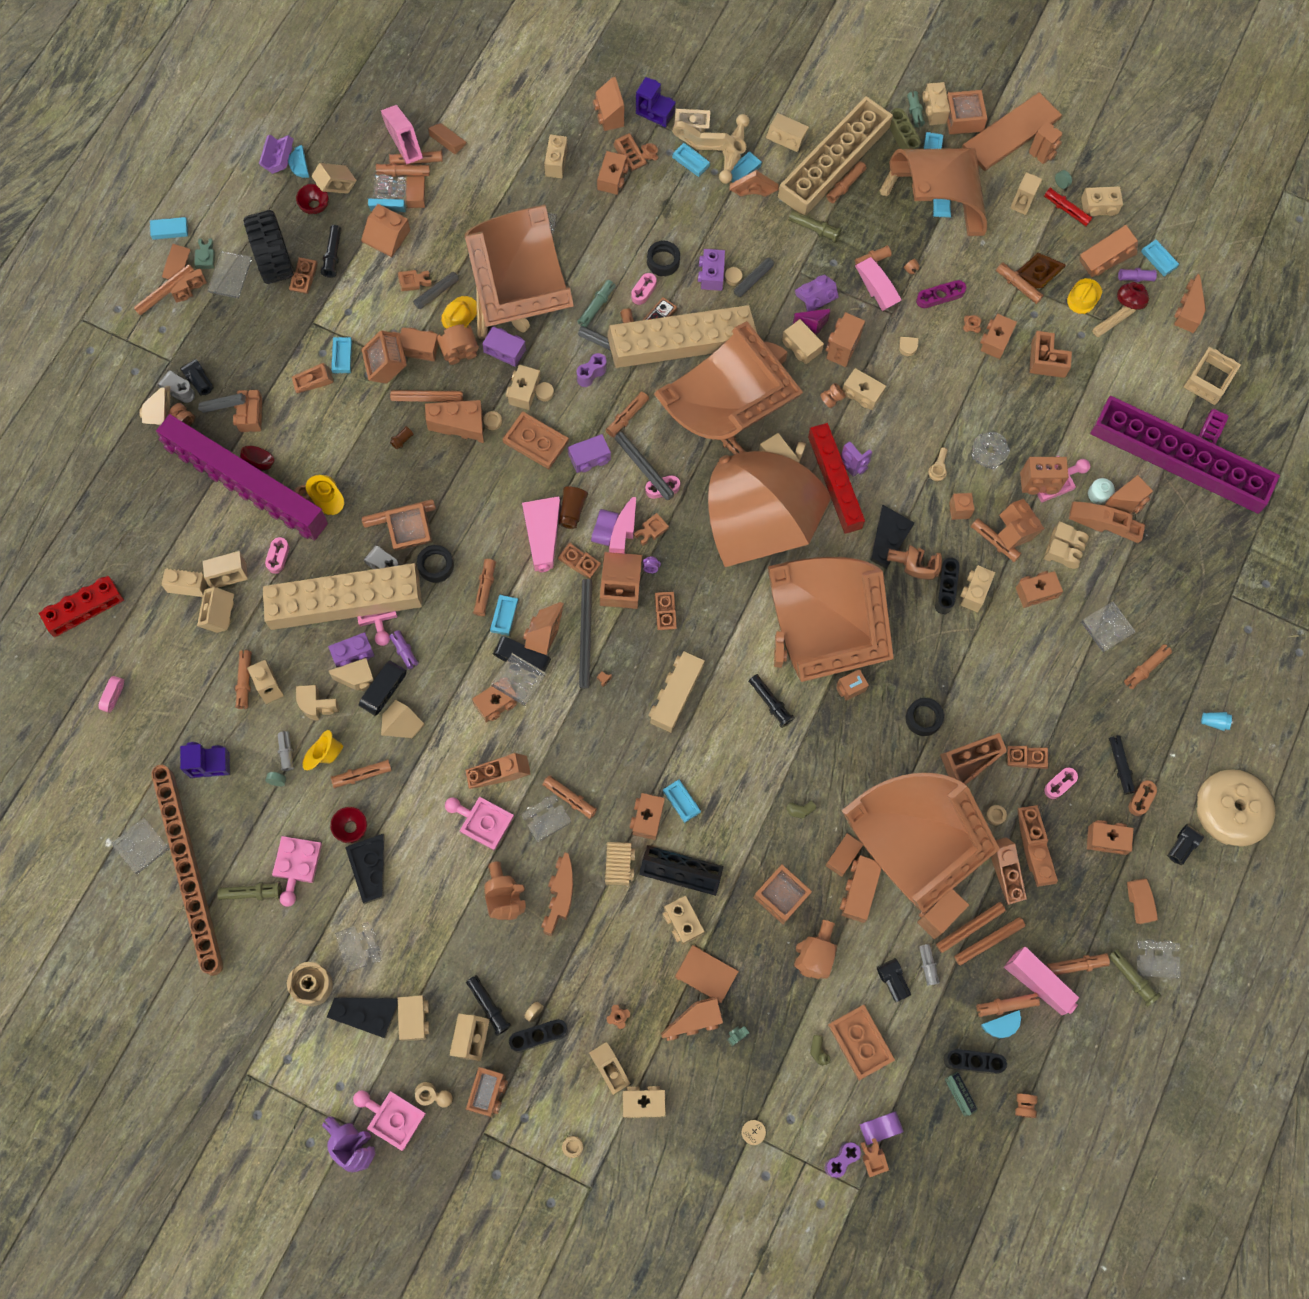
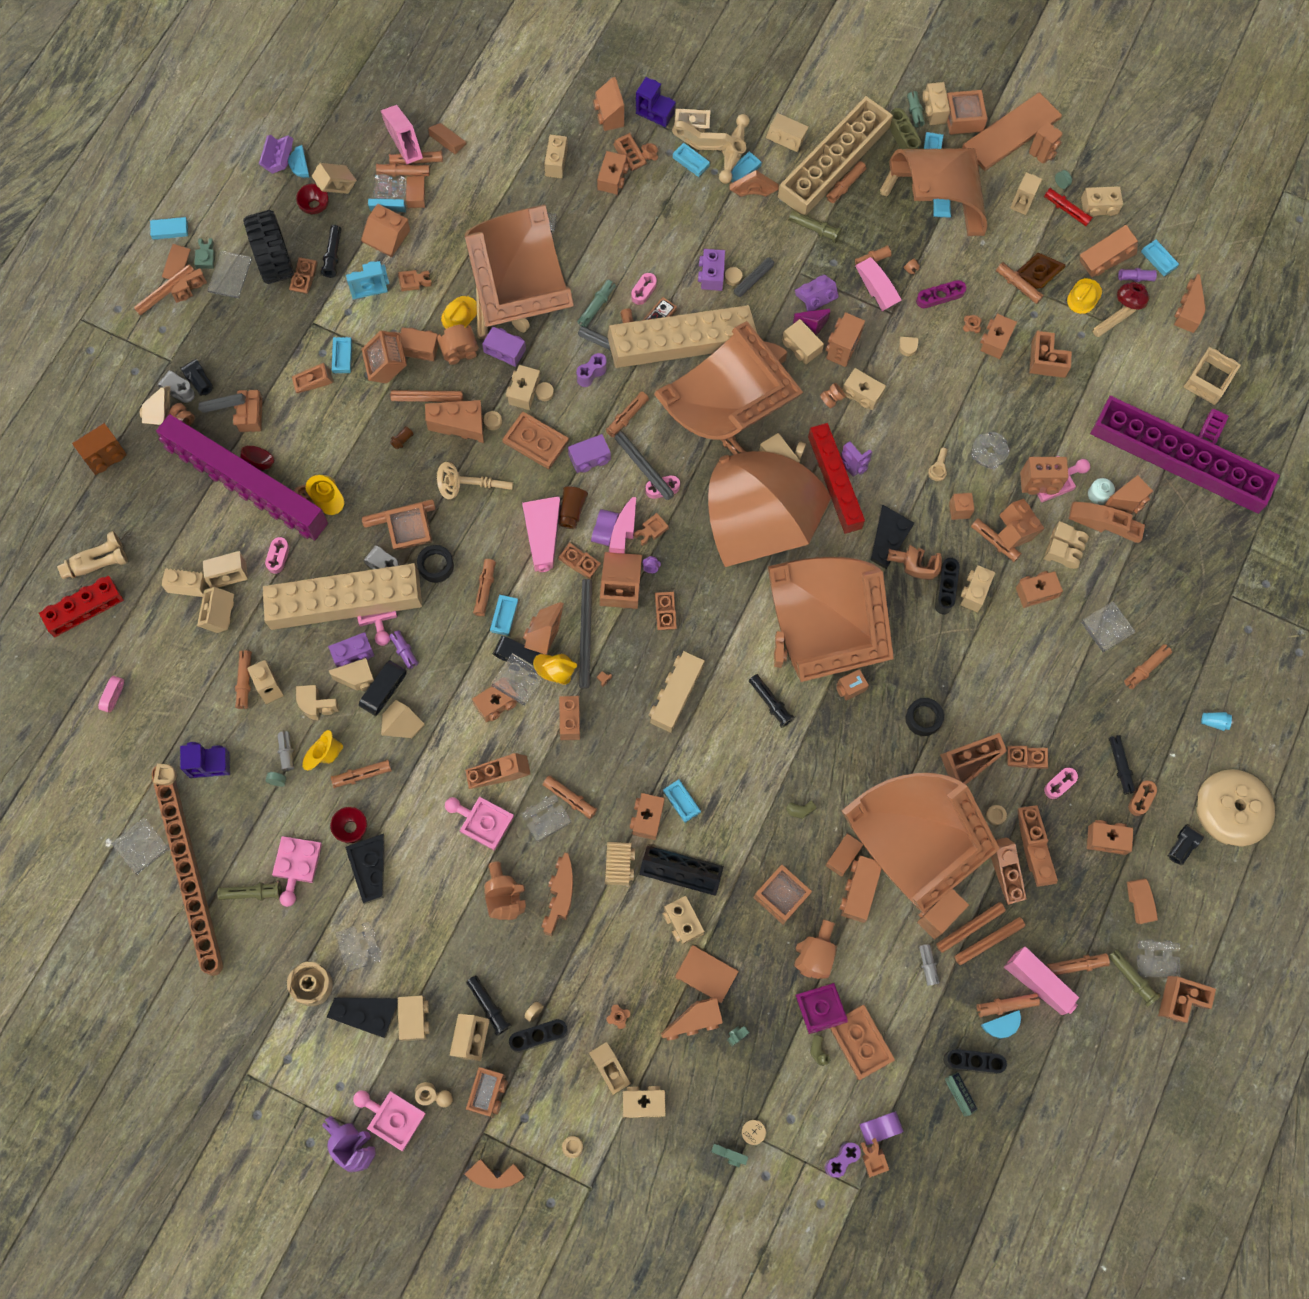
dark grey axle [413,272,459,309] -> none
black tyre [647,240,680,277] -> none
black piece [876,958,912,1003] -> none
nougat wheel [1015,1094,1038,1118] -> none
none -> tan piece [57,531,128,579]
none -> dark orange brick [72,423,127,475]
none -> tan tile [153,763,177,786]
none -> medium azure plate [346,261,389,300]
none -> tan dish [437,462,513,499]
none -> nougat brick [465,1159,525,1189]
none -> yellow piece [533,653,577,685]
none -> nougat brick [559,696,580,740]
none -> sand green plate [711,1144,748,1168]
none -> magenta tile [796,983,848,1034]
none -> nougat brick [1158,976,1216,1023]

